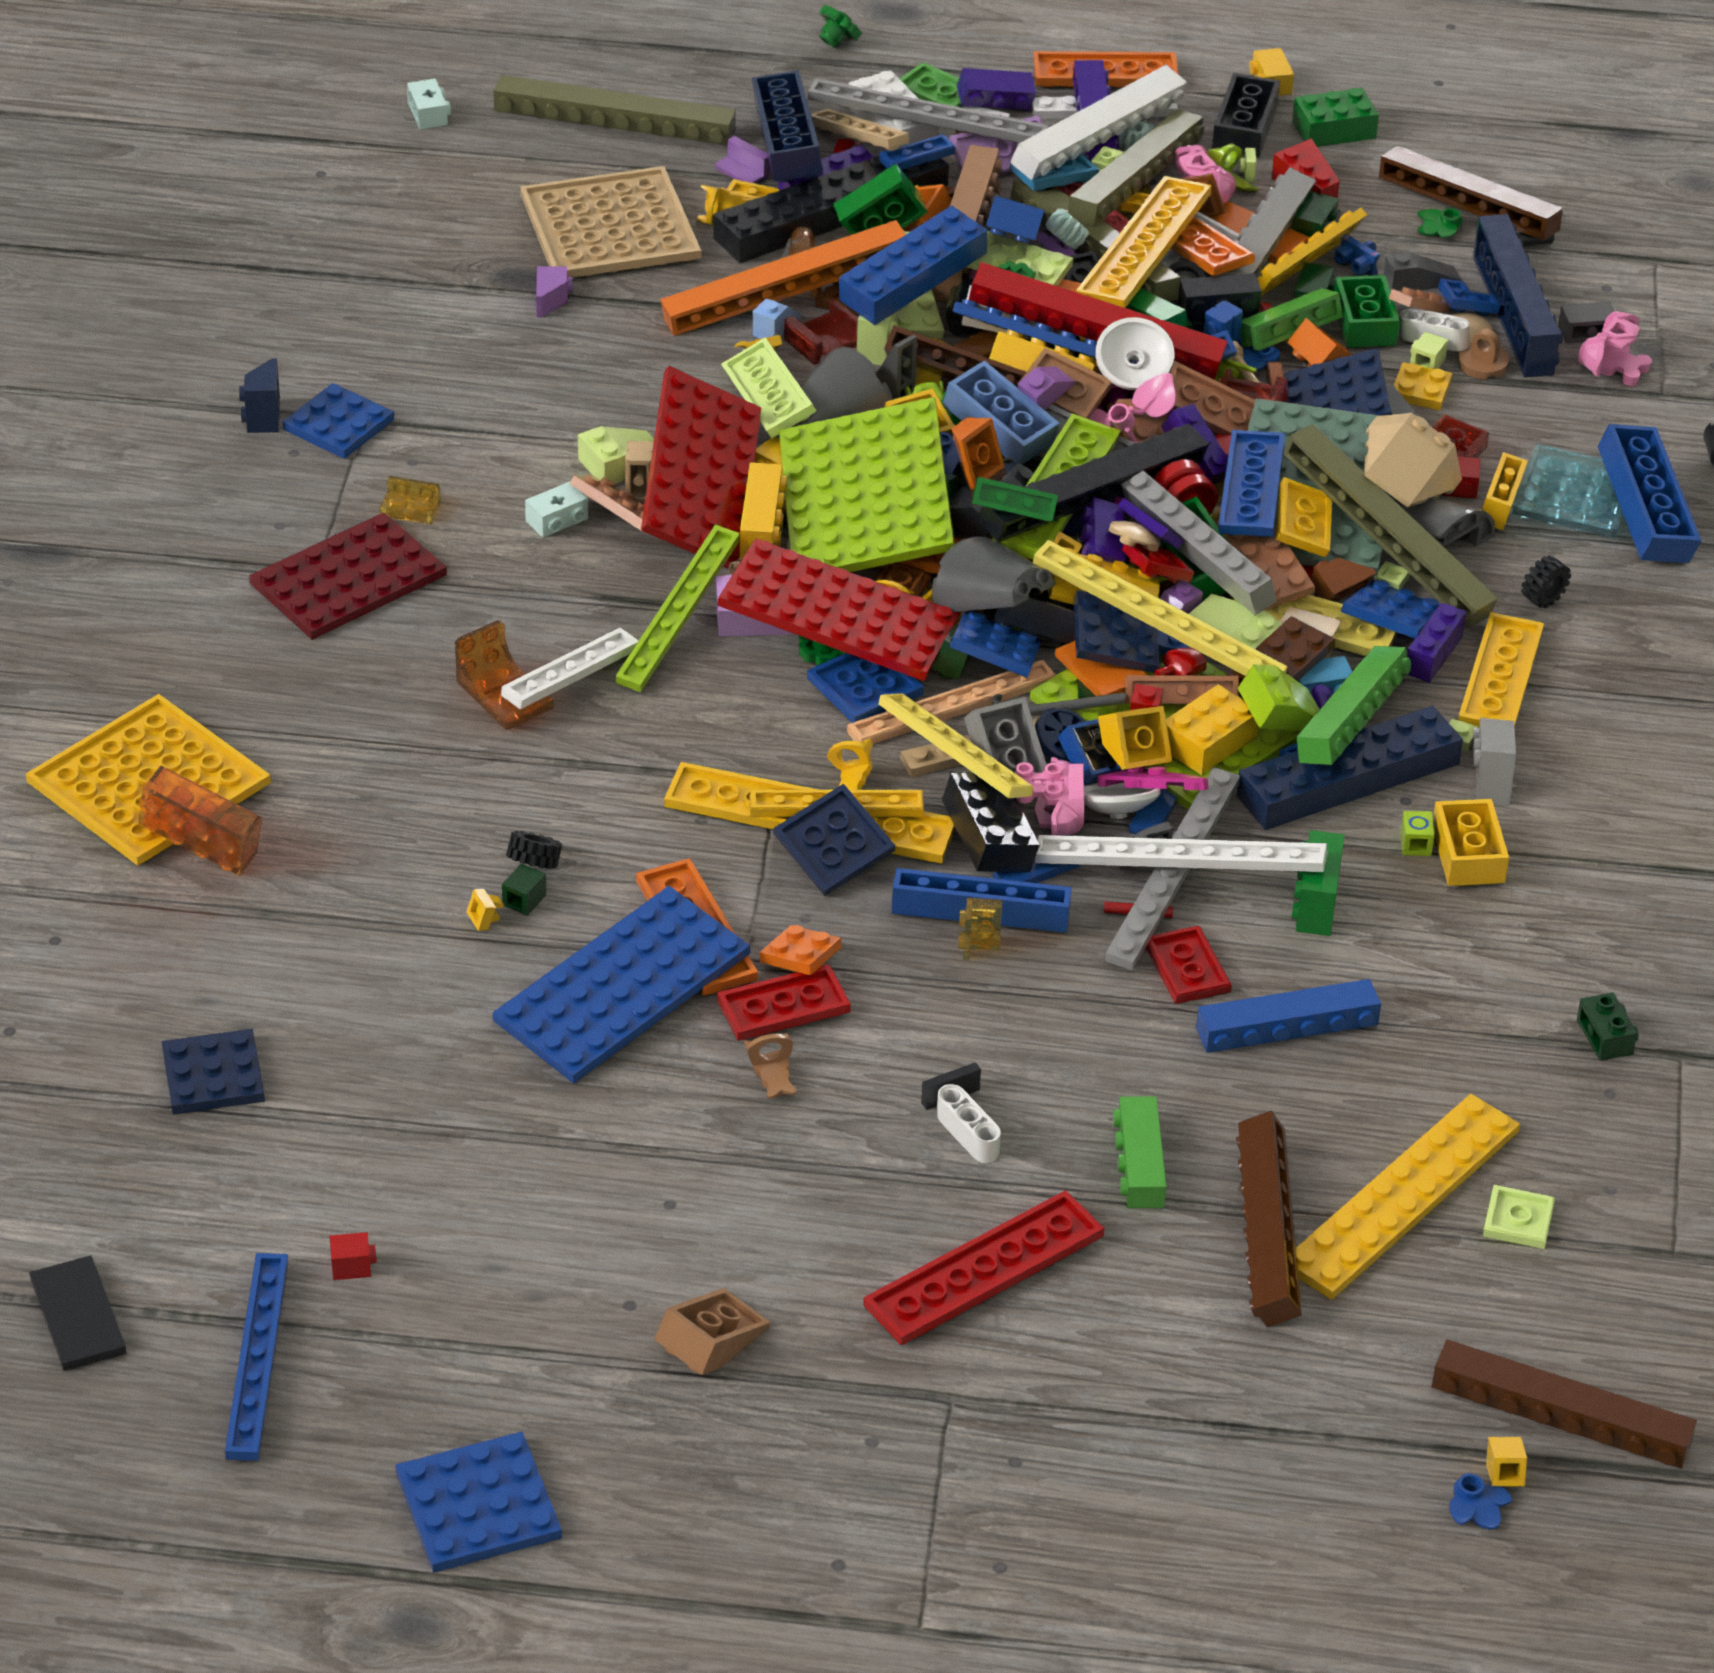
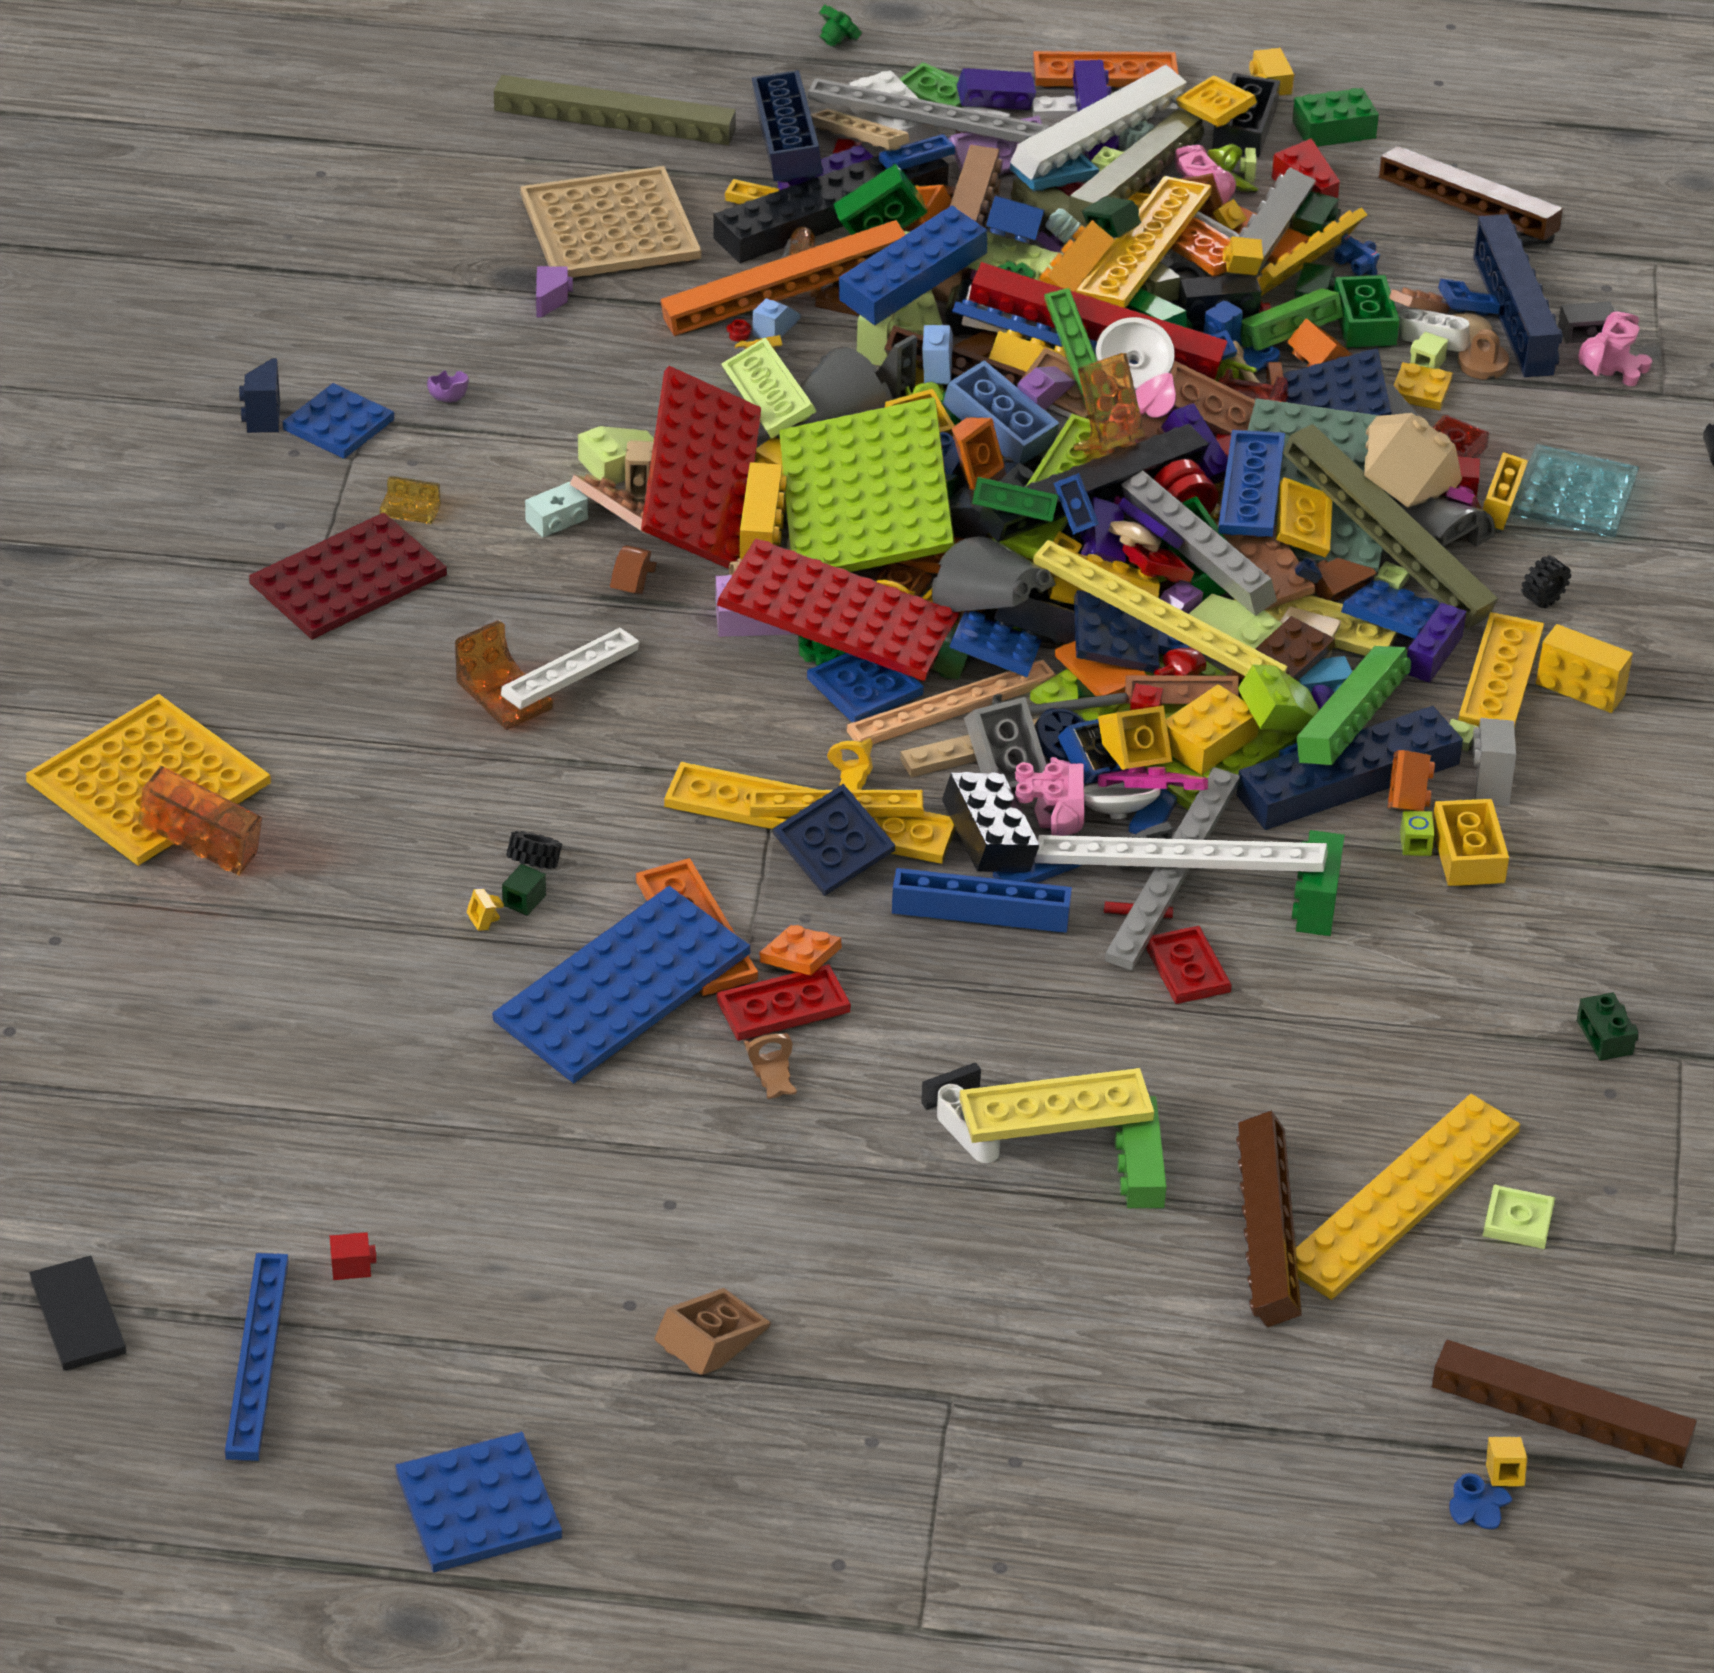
dark blue plate [162,1029,265,1114] -> none
light aqua brick [407,79,451,130] -> none
lime plate [615,525,740,693] -> none
yellow hair [696,184,757,225] -> none
medium lavender panel [715,136,770,184] -> none
clear red panel [784,299,858,365] -> none
red plate [863,1190,1104,1346] -> none
light yellow tile [878,693,1034,798] -> none
clear yellow bracket [958,898,1002,960] -> none
blue brick [1196,979,1381,1053] -> none
dark grey slope [1383,252,1462,291] -> none
green plate [1417,208,1463,238] -> none
blue brick [1597,424,1702,563] -> none
none -> medium lavender hair [427,370,469,403]
none -> dark orange brick [610,545,657,594]
none -> red plate [727,319,752,342]
none -> light blue slope [923,325,953,385]
none -> light yellow plate [959,1068,1154,1143]
none -> light orange brick [1038,221,1115,292]
none -> bright green tile [1044,288,1114,422]
none -> blue brick [1053,473,1099,534]
none -> clear orange bracket [1073,353,1145,455]
none -> dark green brick [1082,196,1141,237]
none -> yellow plate [1176,75,1257,127]
none -> yellow plate [1213,199,1247,230]
none -> yellow brick [1223,236,1263,276]
none -> dark blue tile [1295,557,1322,583]
none -> orange slope [1387,750,1435,811]
none -> magenta plate [1446,486,1482,509]
none -> yellow brick [1536,624,1633,713]

